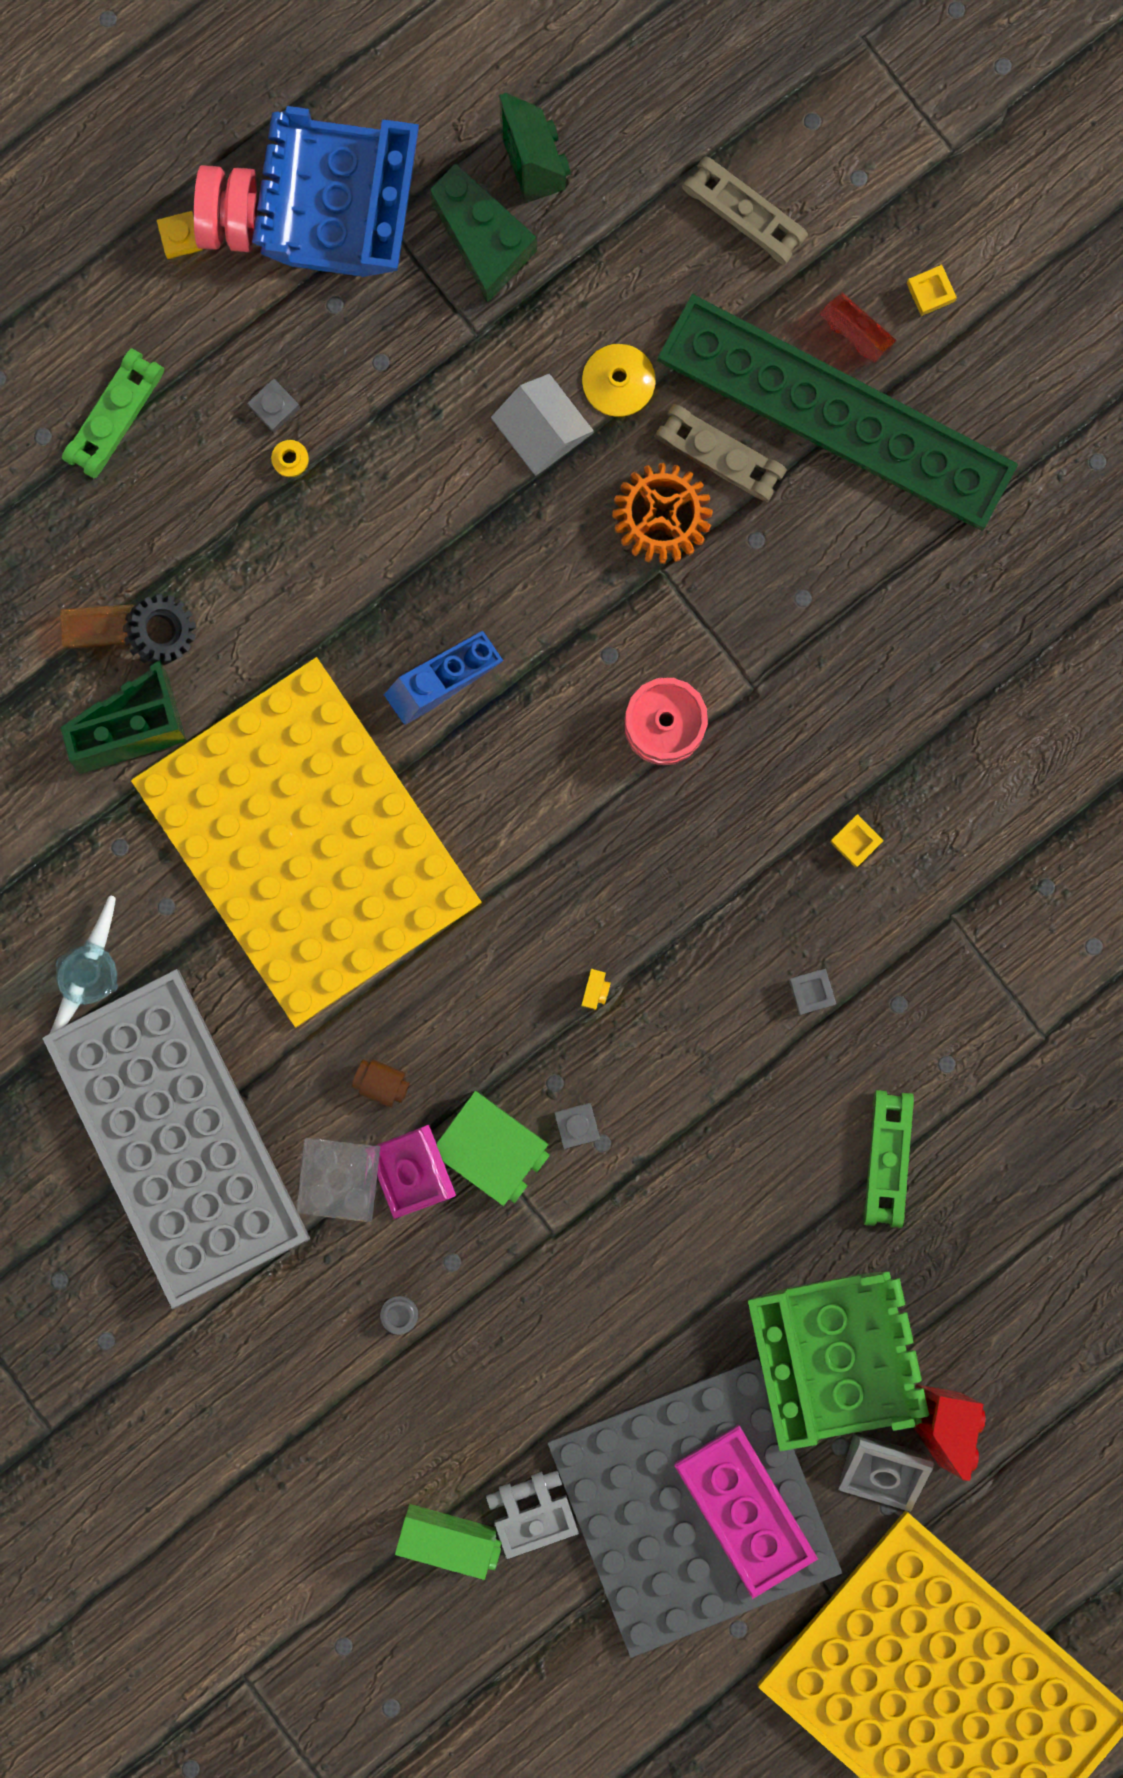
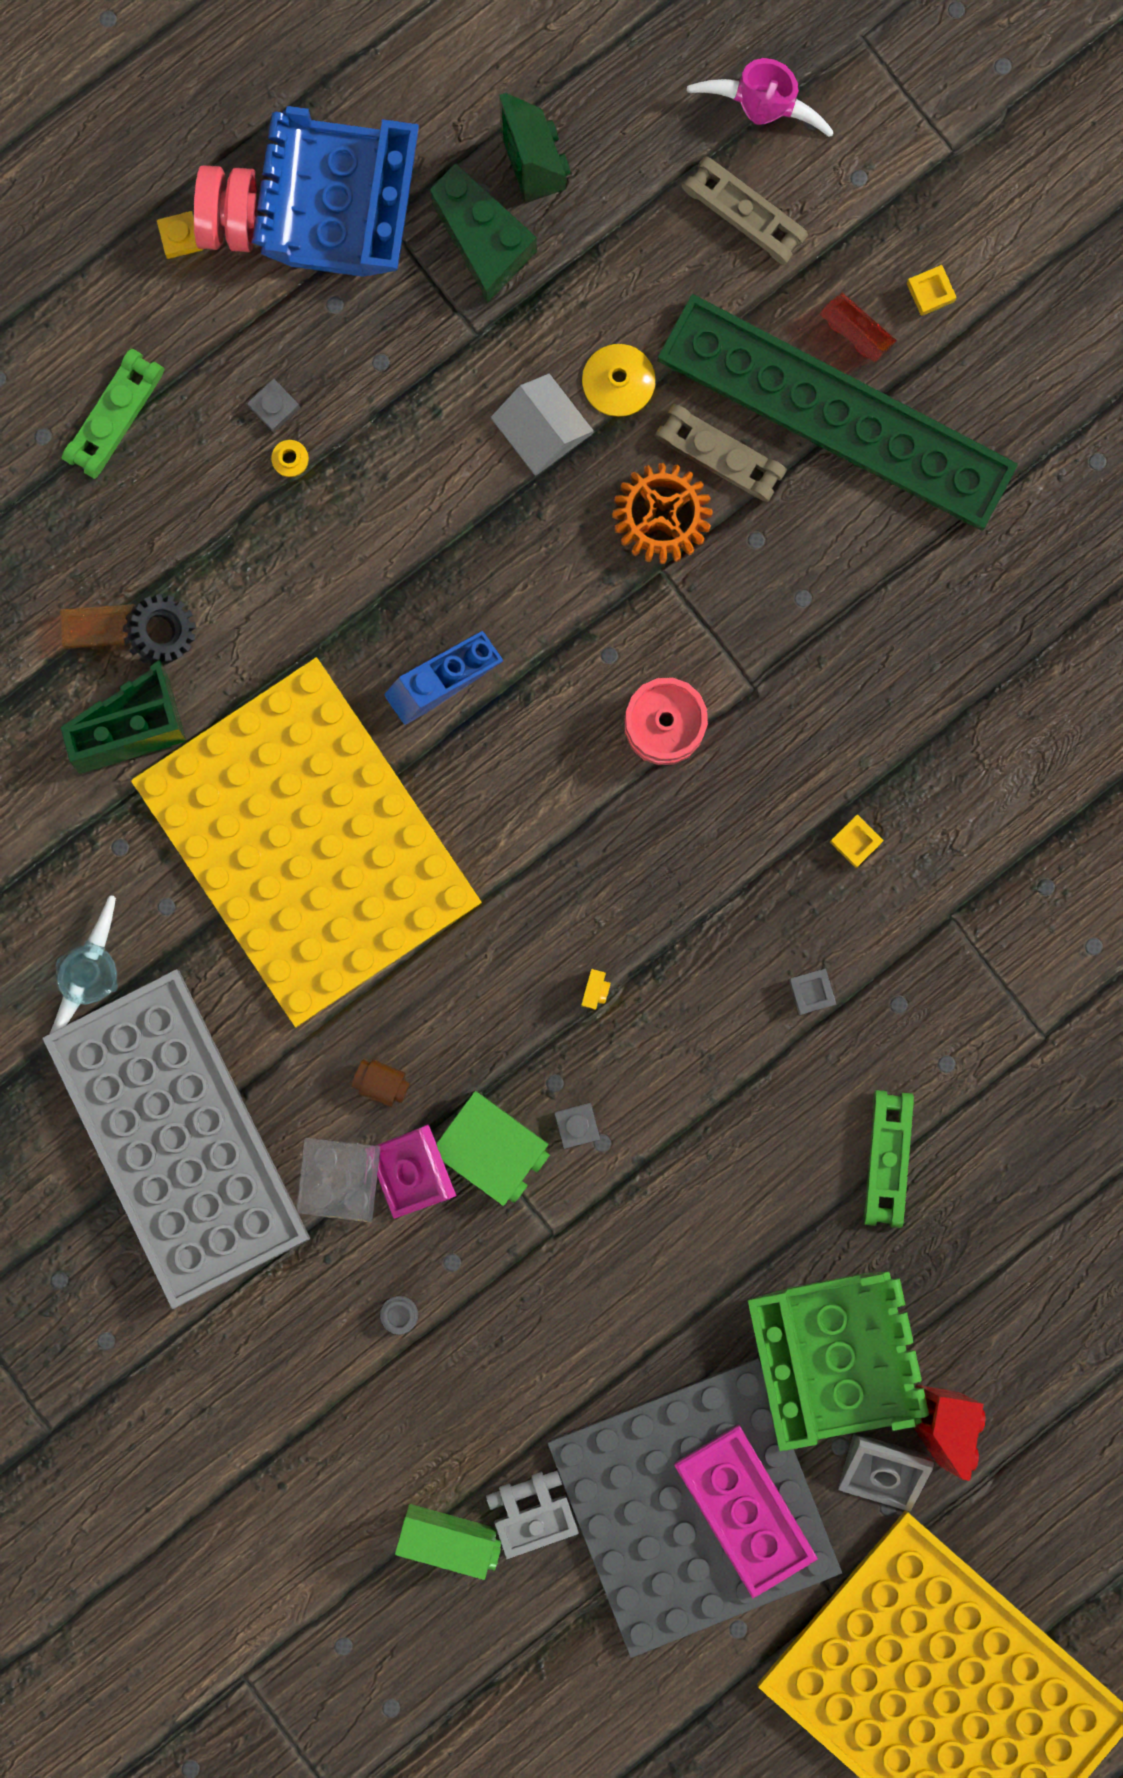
none -> dark pink helmet [687,58,833,137]

